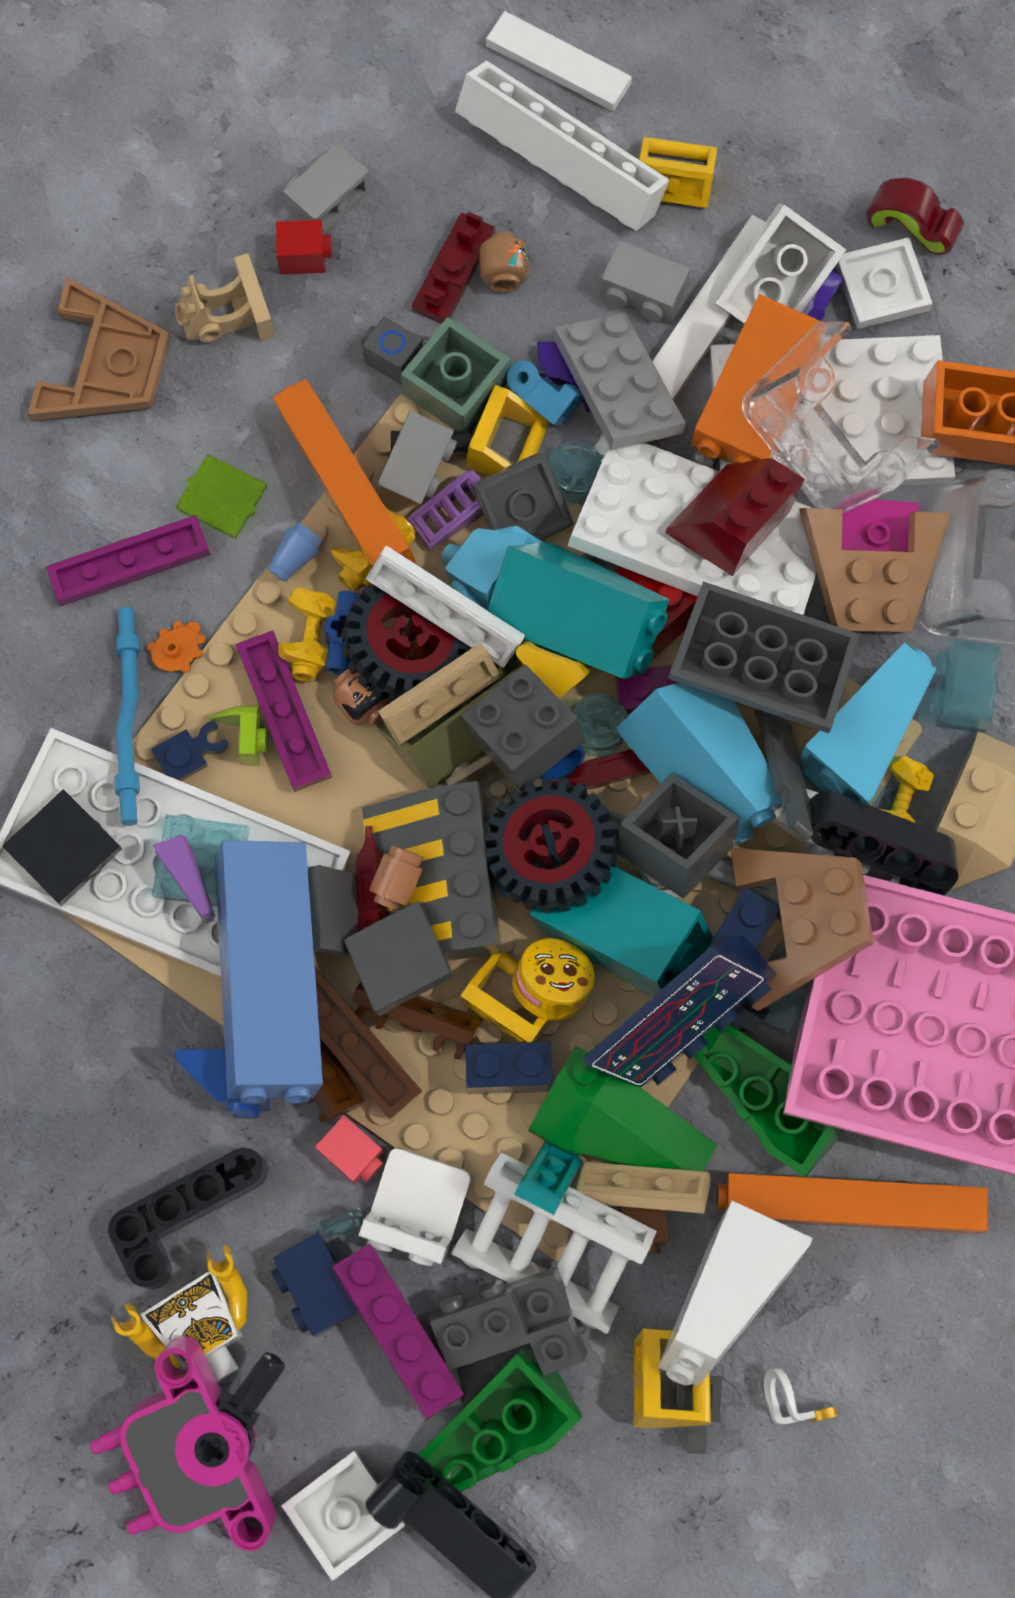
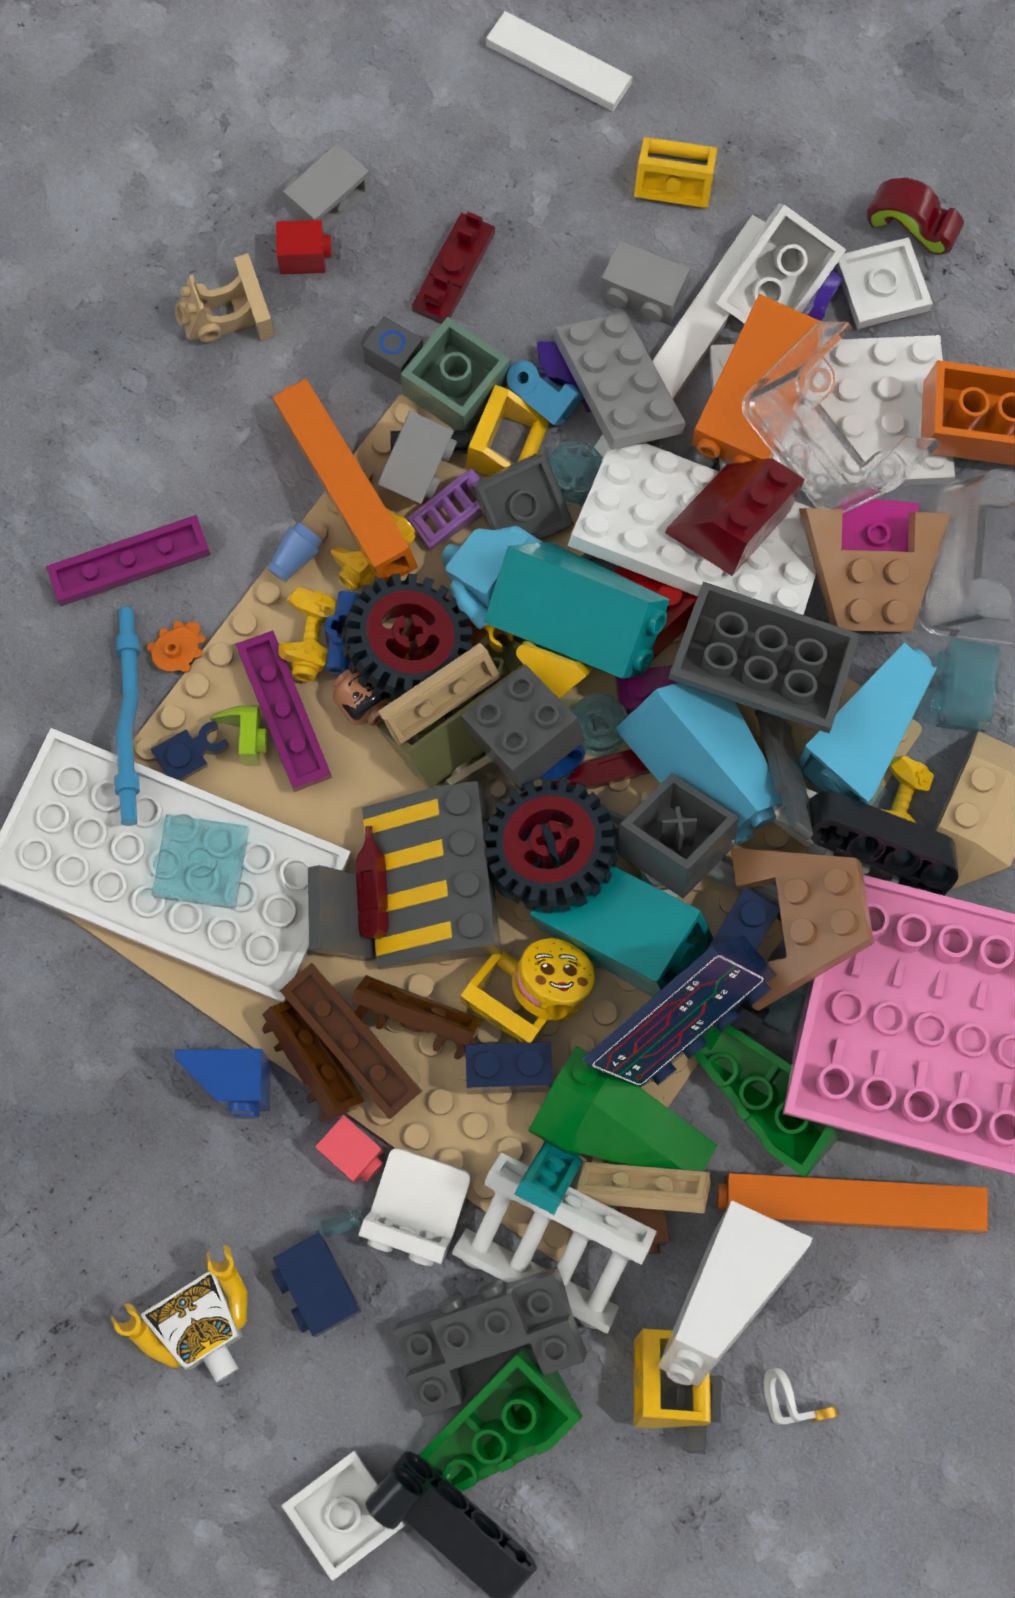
black tile [2,789,122,906] -> none
medium nougat wing [27,277,171,421] -> none
piece [90,1336,285,1551] -> none
black beam [108,1148,268,1289] -> none
medium lavender slope [153,835,216,923] -> none
clear neon green piece [176,454,268,539] -> none
medium blue brick [215,840,323,1104] -> none
magenta plate [332,1243,464,1421] -> none
dark grey tile [344,901,454,1016] -> none
white tile [366,545,525,668] -> none
nougat brick [369,845,423,910] -> none
white brick [455,61,669,231] -> none
medium nougat head [479,232,529,293] -> none

